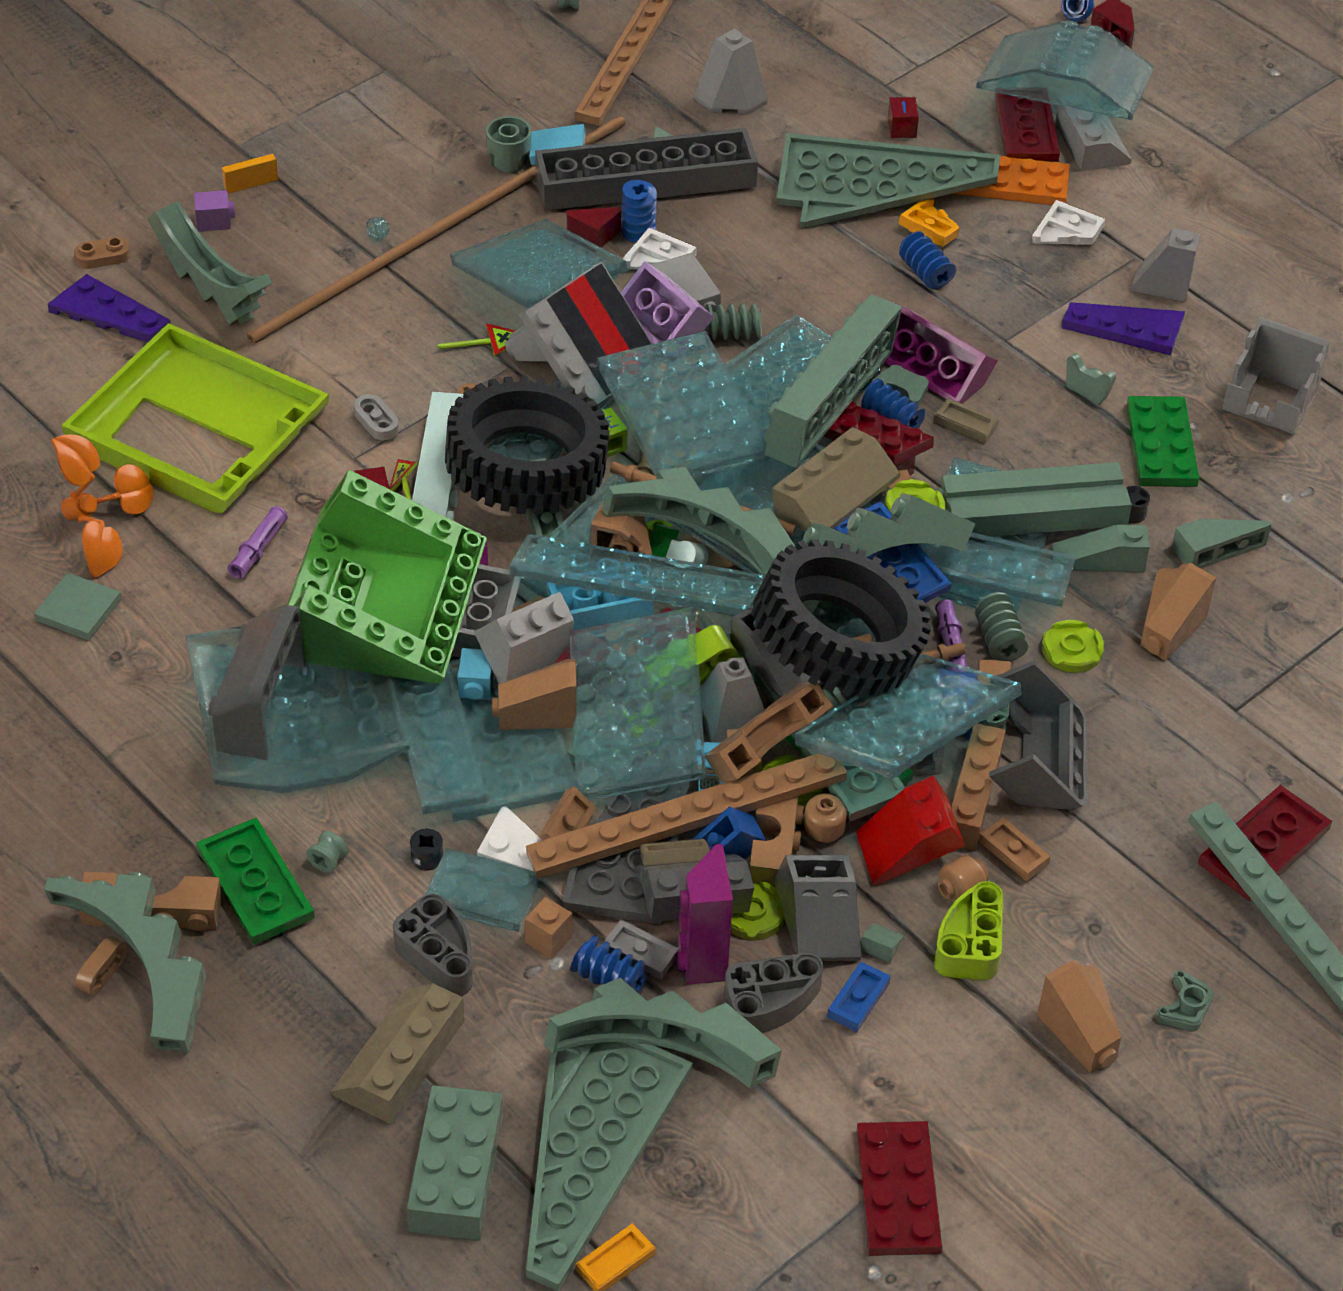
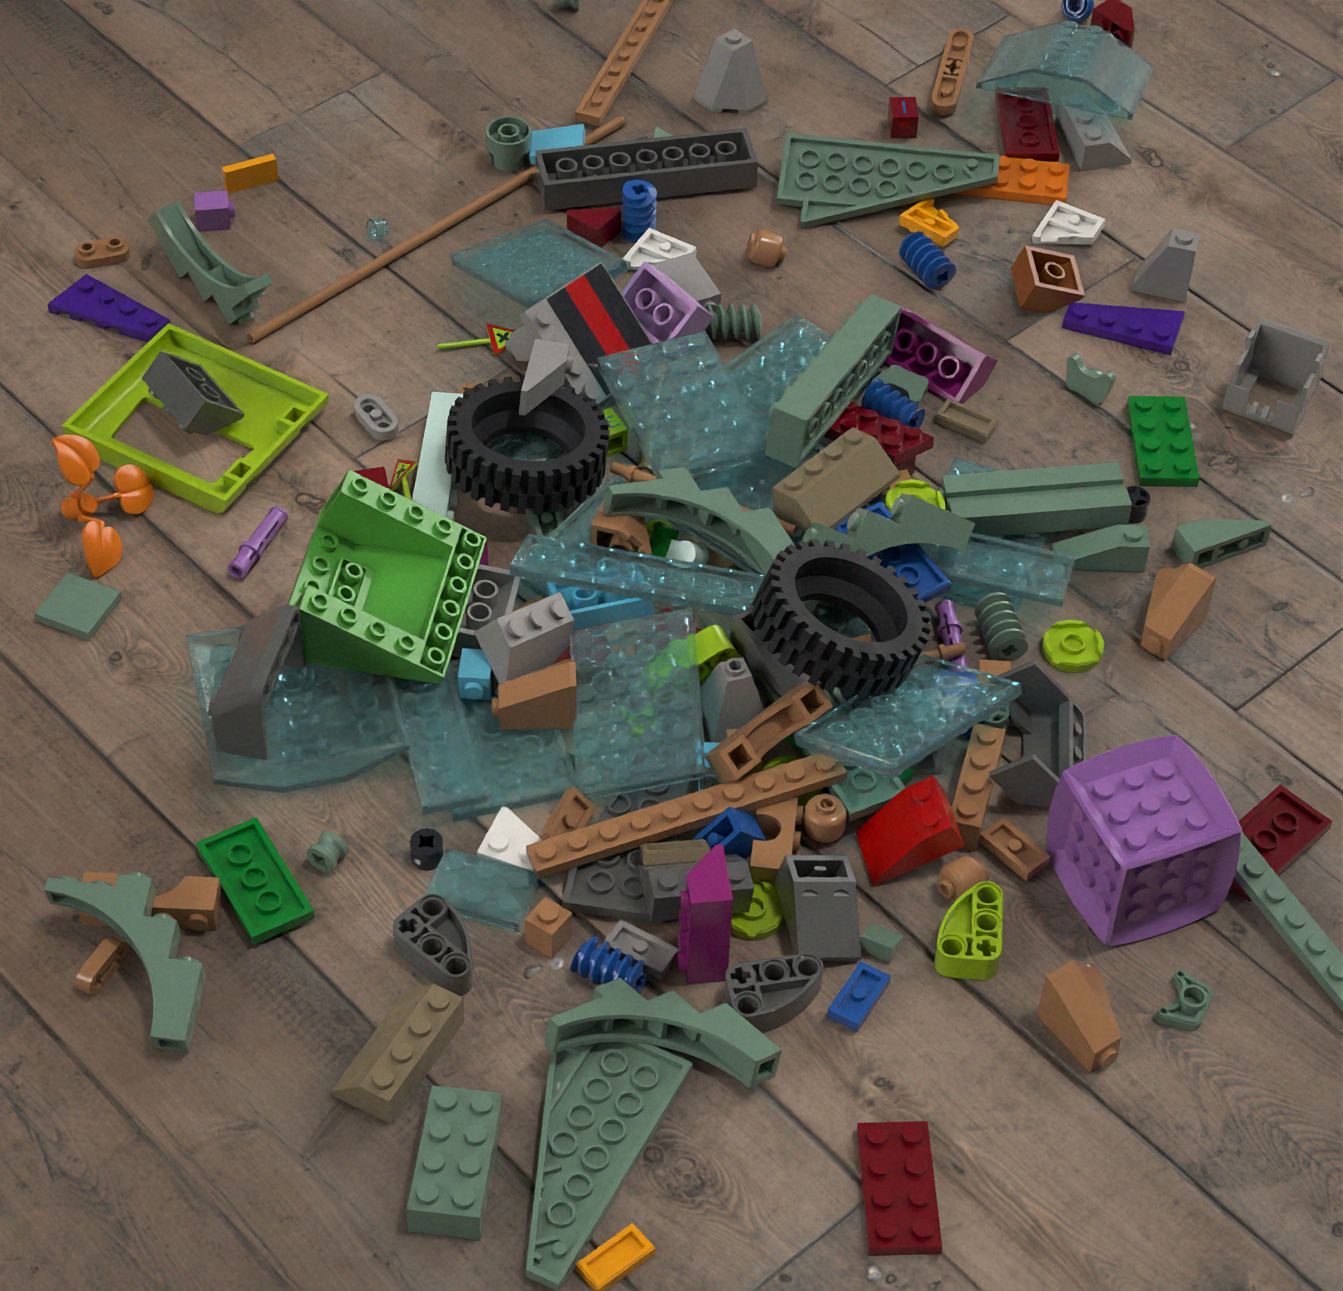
none -> dark grey slope [142,351,245,436]
none -> light grey slope [519,339,574,416]
none -> medium nougat head [745,228,788,269]
none -> medium nougat piece [931,28,974,116]
none -> dark orange slope [1011,245,1085,313]
none -> medium lavender piece [1046,735,1242,946]

